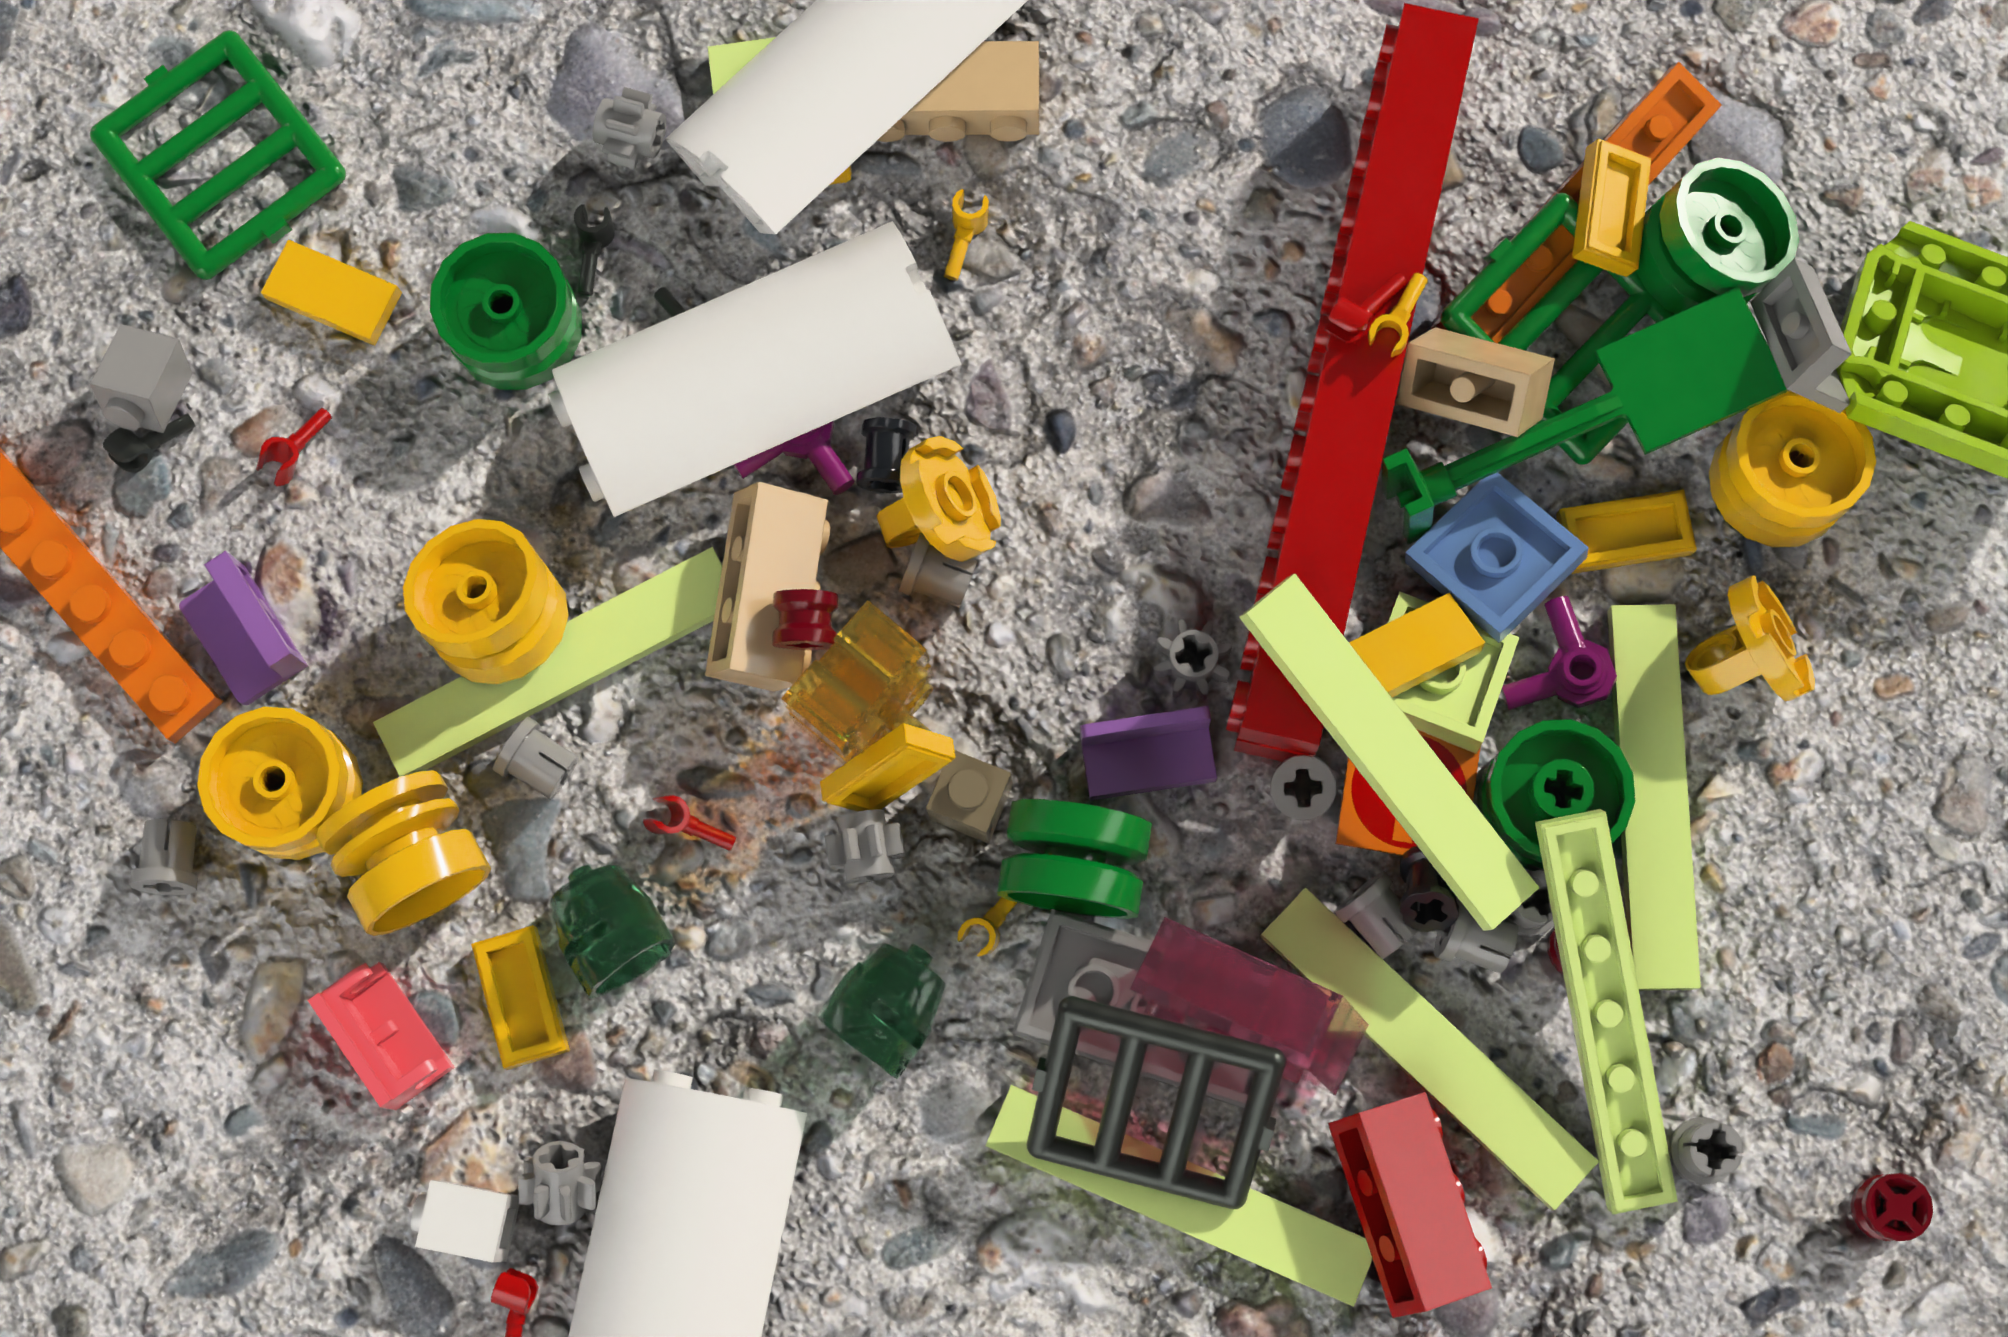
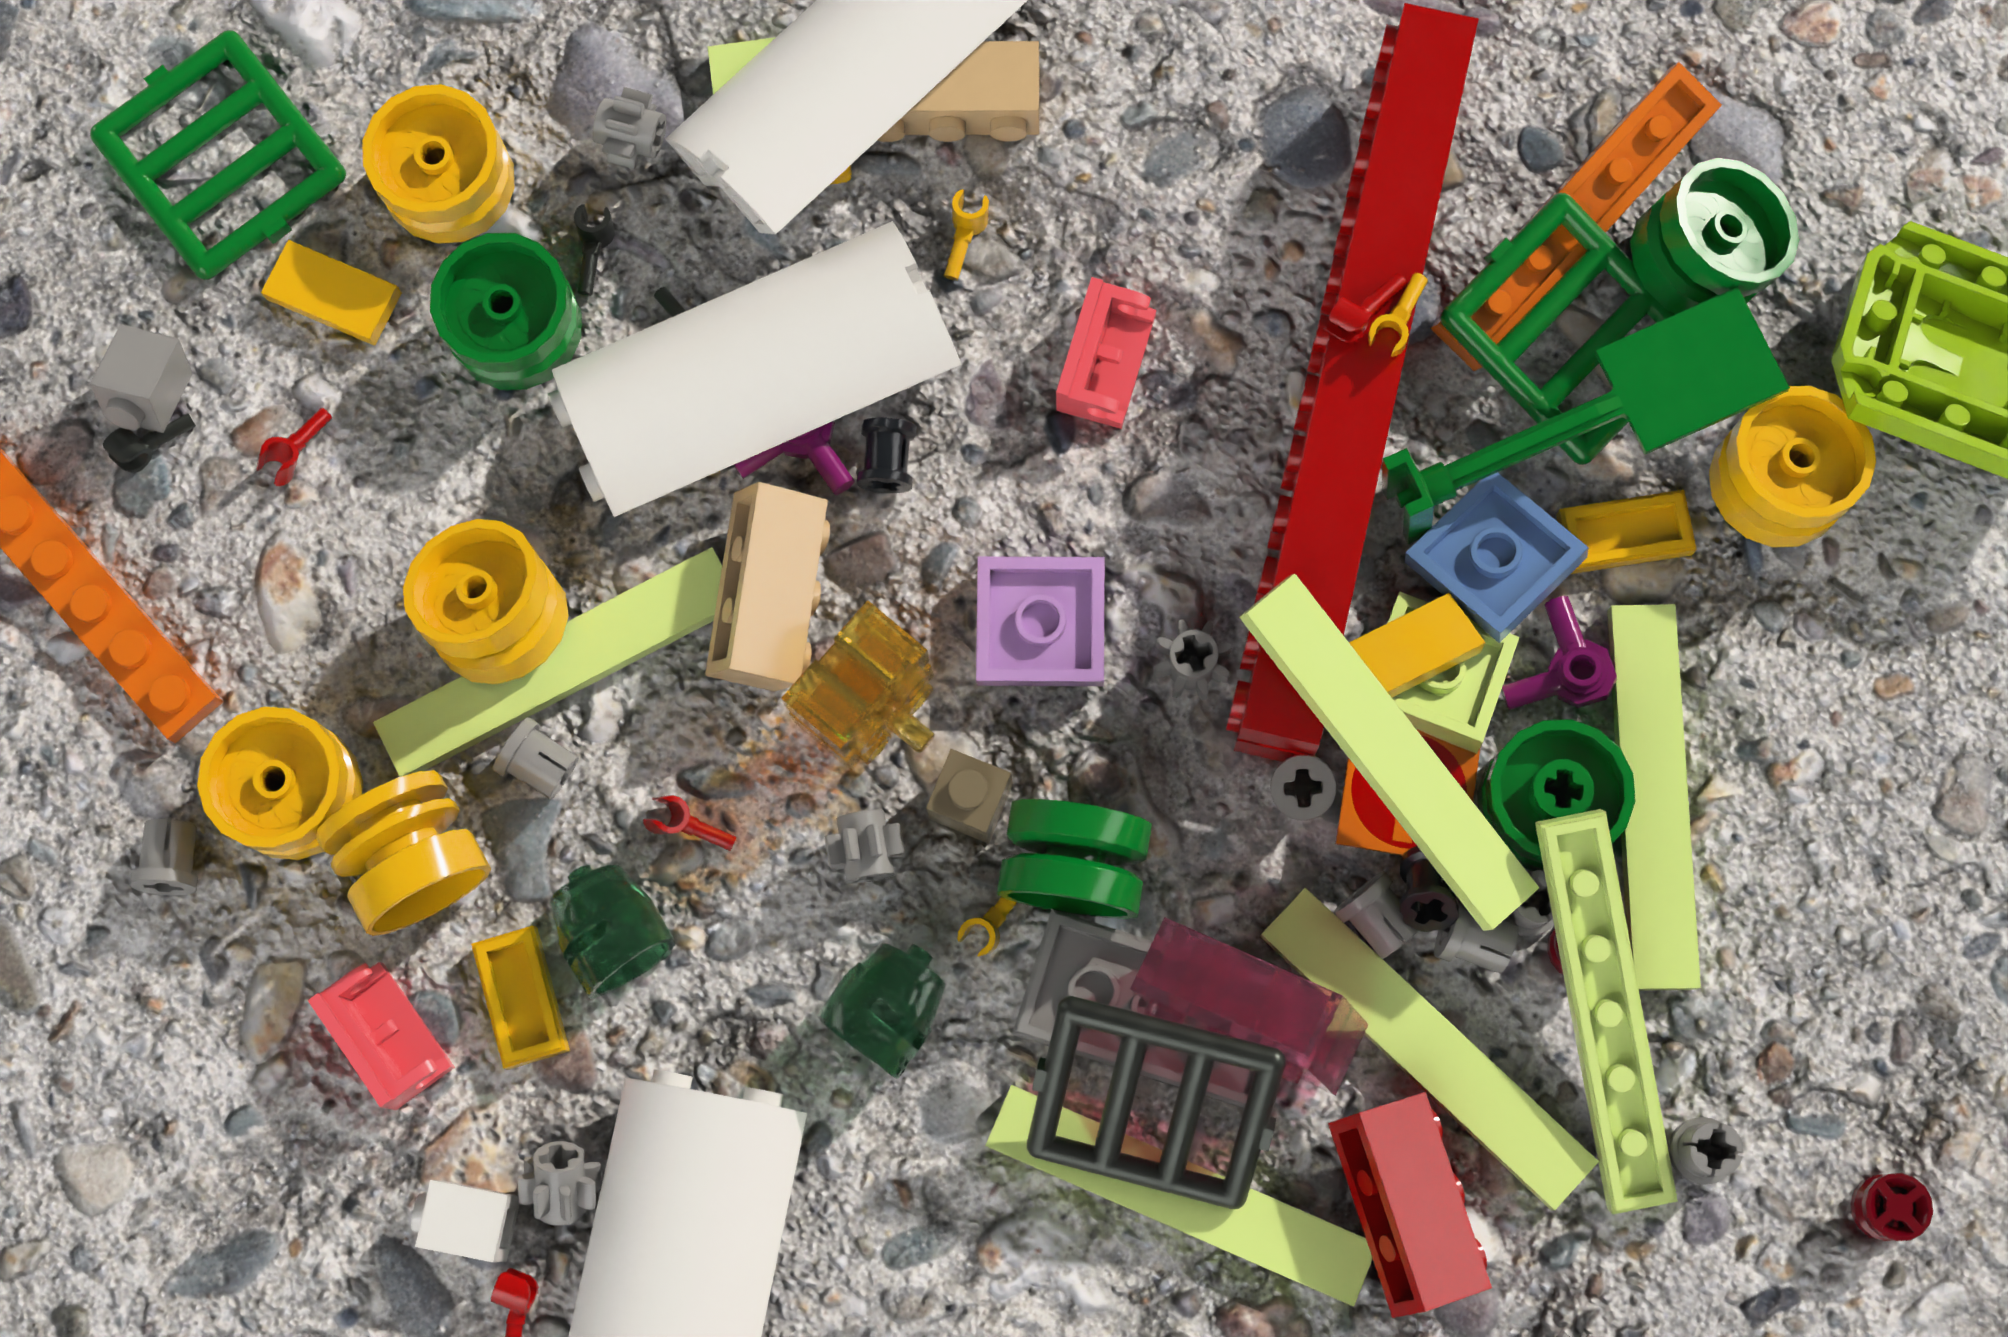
medium lavender panel [179,551,308,705] -> none
dark red wheel [772,589,838,650] -> none
yellow tile [820,723,956,812] -> none
yellow tile [876,436,1001,562] -> none
light grey bush [898,532,977,608] -> none
medium lavender panel [1080,706,1217,801] -> none
tan brick [1397,327,1555,437] -> none
yellow tile [1572,138,1651,277] -> none
yellow tile [1685,575,1815,701] -> none
light grey panel [1750,258,1852,413] -> none
none -> yellow wheel [362,84,515,244]
none -> lavender plate [976,556,1105,687]
none -> coral hinge [1056,277,1156,429]

